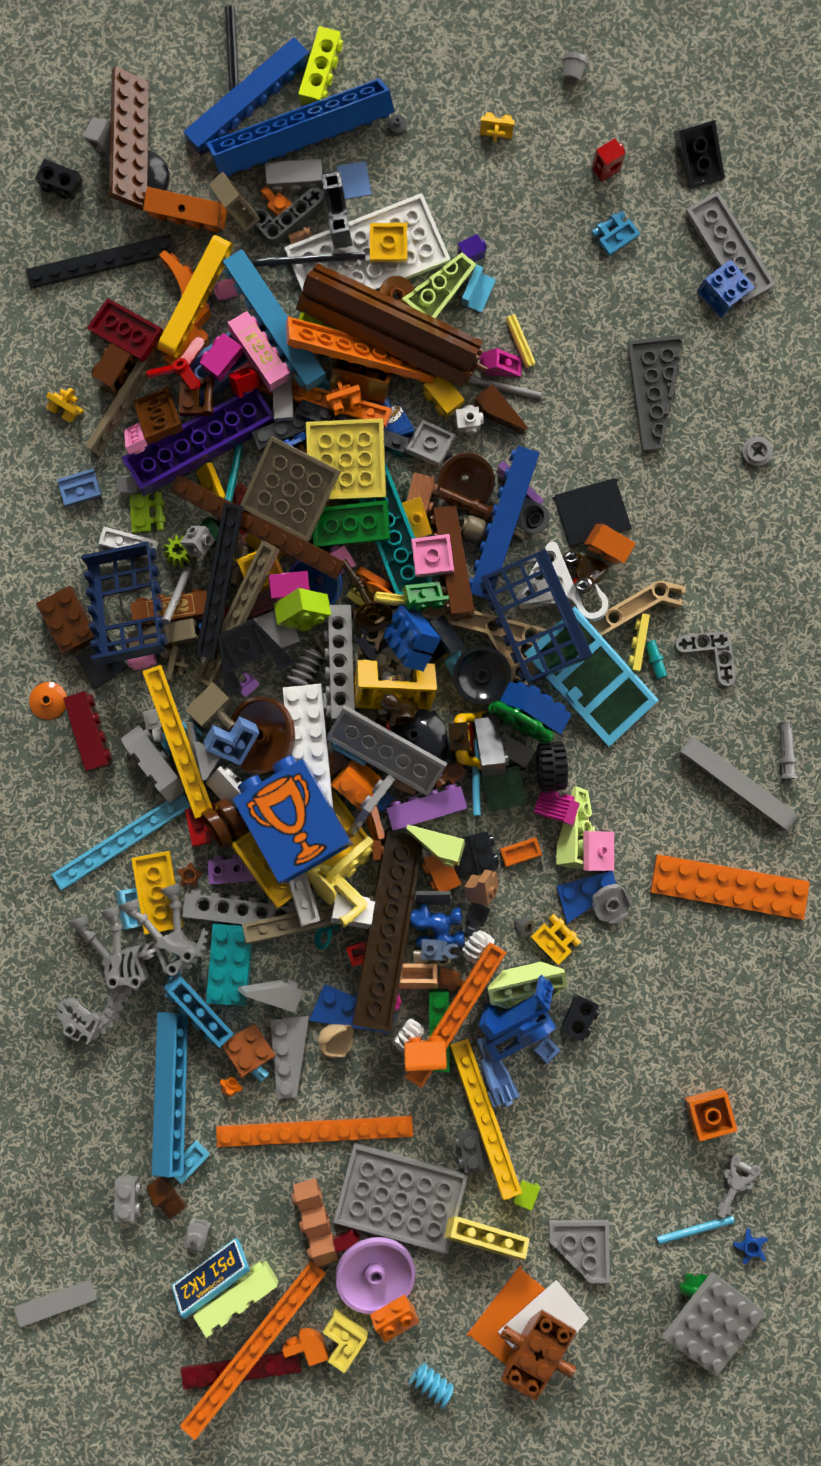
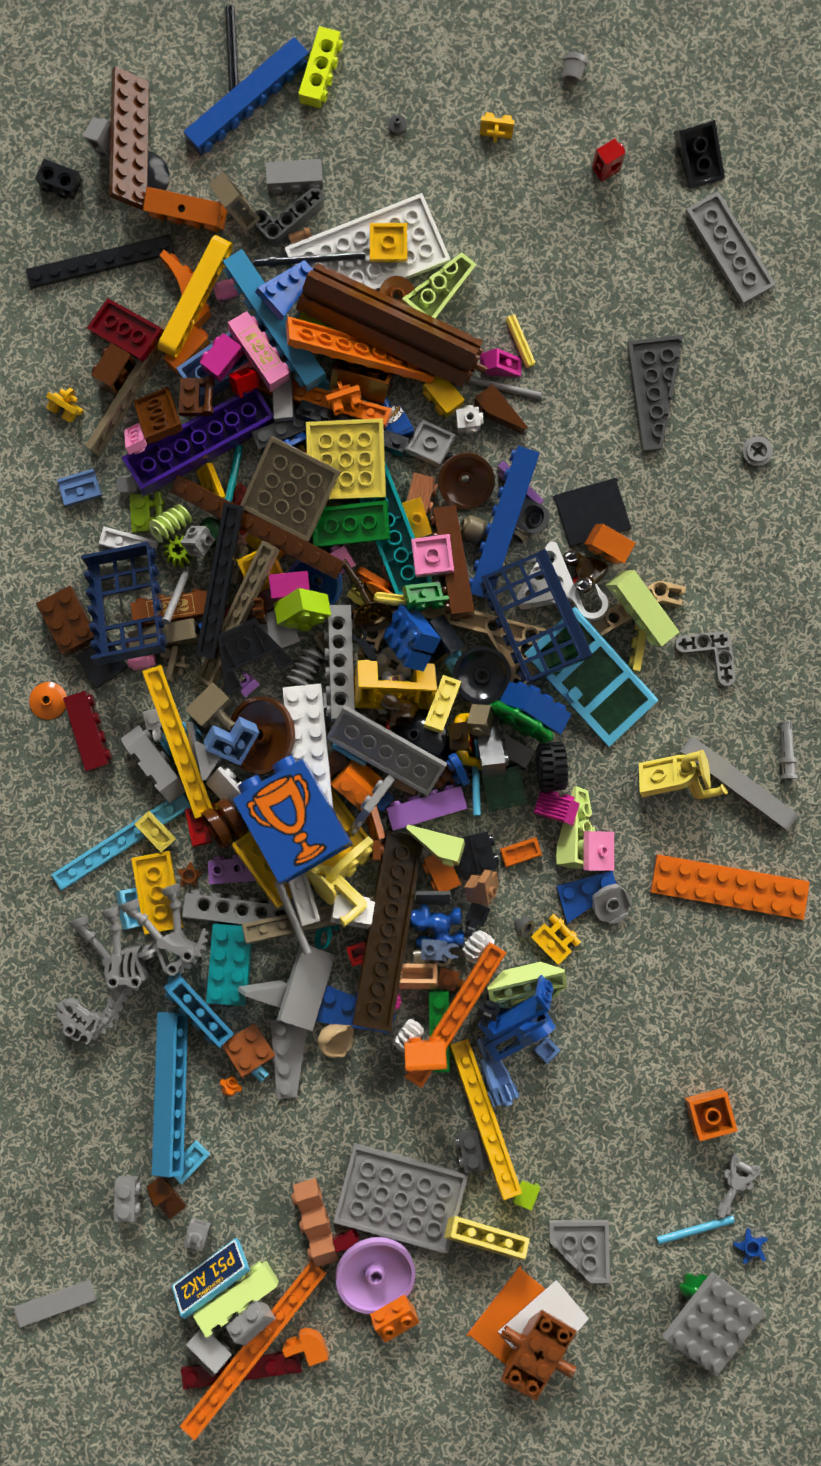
red piece [146,337,205,391] -> none
blue brick [207,78,395,177] -> none
orange plate [216,1115,413,1147] -> none
orange plate [260,186,293,216] -> none
black arch [322,172,353,249] -> none
light yellow panel [323,1308,368,1373] -> none
medium blue window [337,161,372,199] -> none
medium azure piece [409,1363,453,1409] -> none
reddish brown pin [436,486,493,522] -> none
dark purple brick [457,234,487,262] -> none
medium azure panel [461,265,496,313] -> none
black brick [560,993,600,1041] -> none
dark azure plate [591,211,640,257] -> none
teal pin [645,640,668,680] -> none
blue bracket [697,260,754,318] -> none
none -> light yellow plate [134,811,176,852]
none -> yellowish green piece [149,504,193,543]
none -> light grey brick [184,1329,232,1377]
none -> light grey brick [226,1300,275,1346]
none -> reddish brown plate [253,598,267,624]
none -> wing [255,260,313,321]
none -> light grey bar [274,880,312,955]
none -> light grey tile [277,946,335,1031]
none -> light yellow plate [424,675,461,734]
none -> blue plate [446,753,470,787]
none -> dark tan brick [467,704,494,736]
none -> black plate [477,999,500,1027]
none -> yellowish green wedge [605,570,679,646]
none -> light yellow plate [639,750,728,799]

